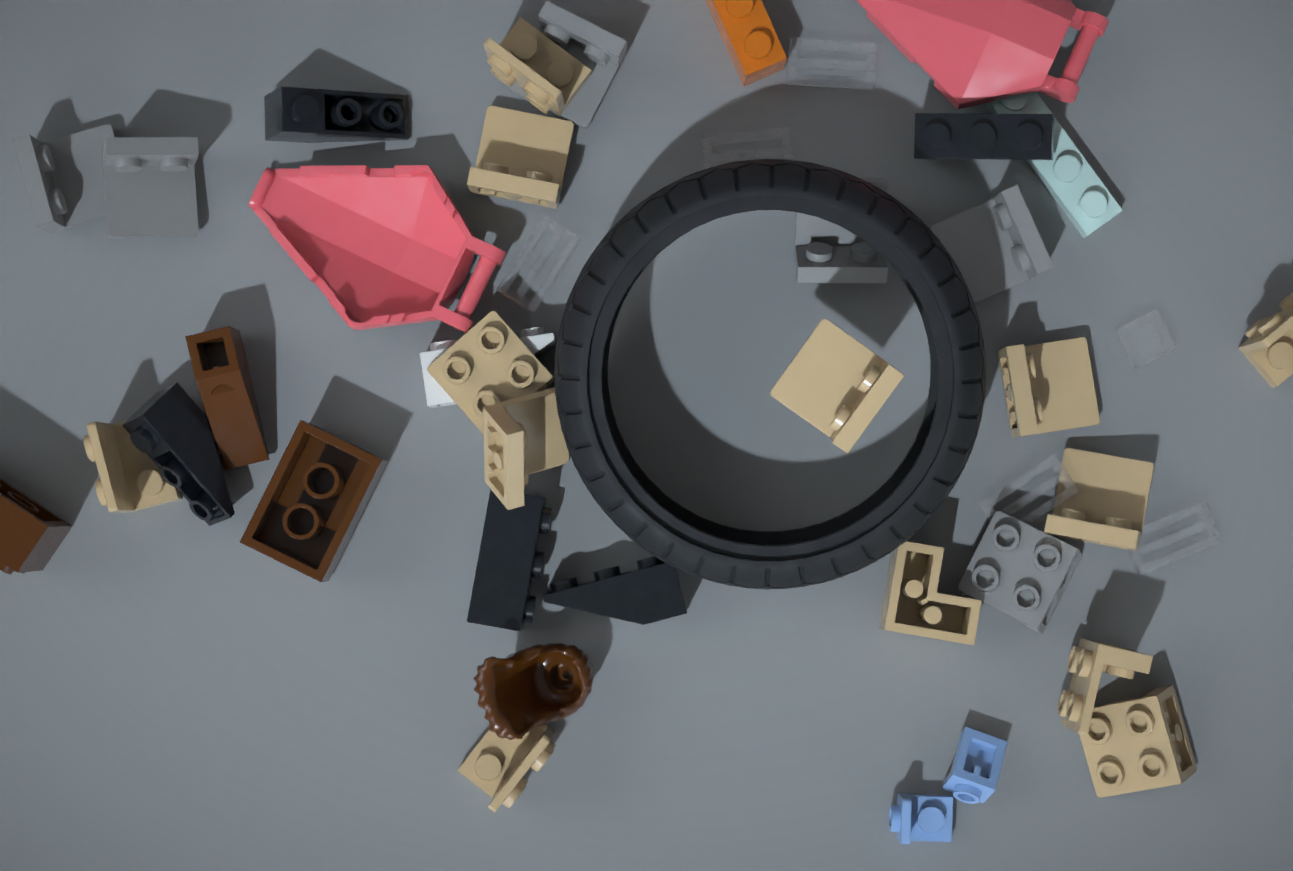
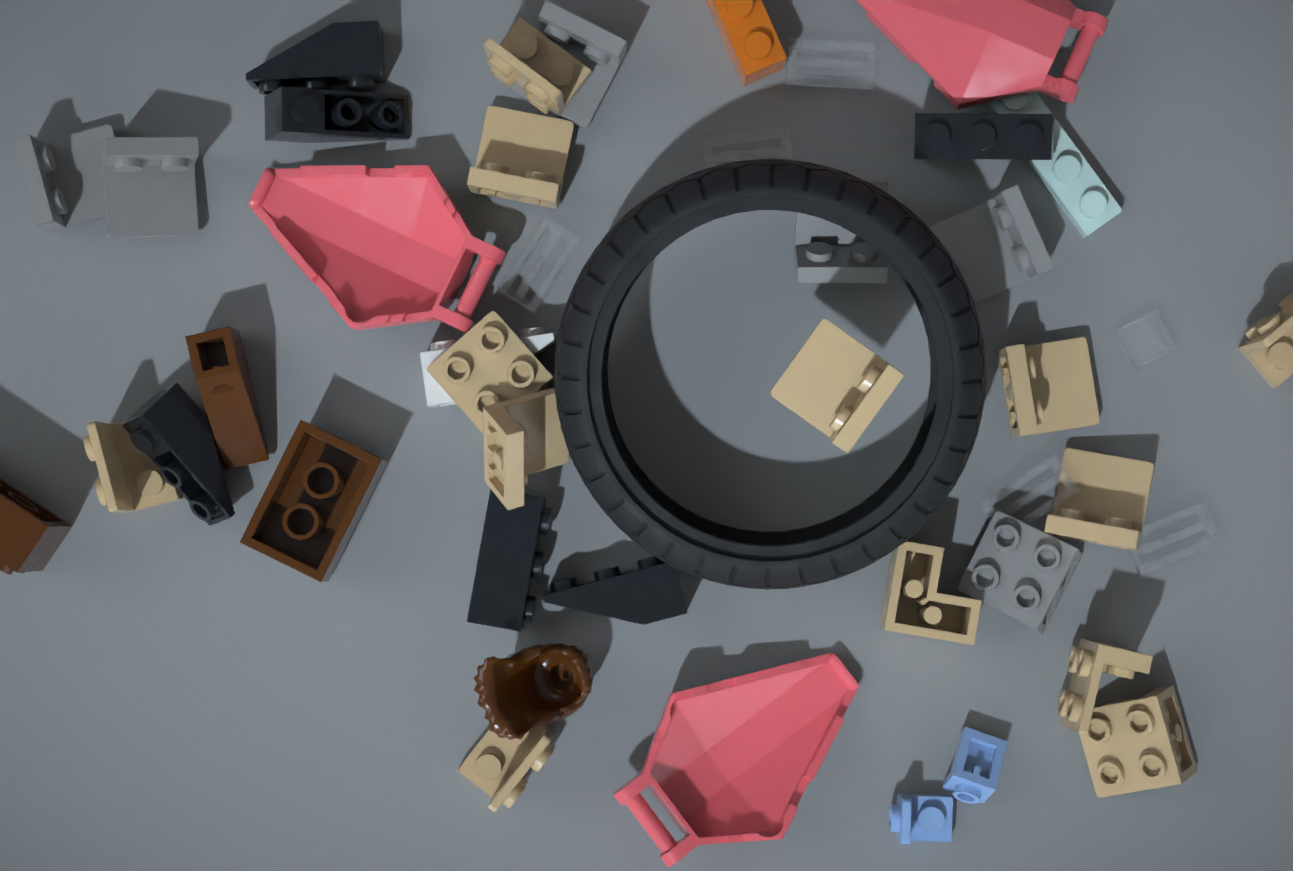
none -> black slope [246,21,386,95]
none -> coral windscreen [613,652,859,867]

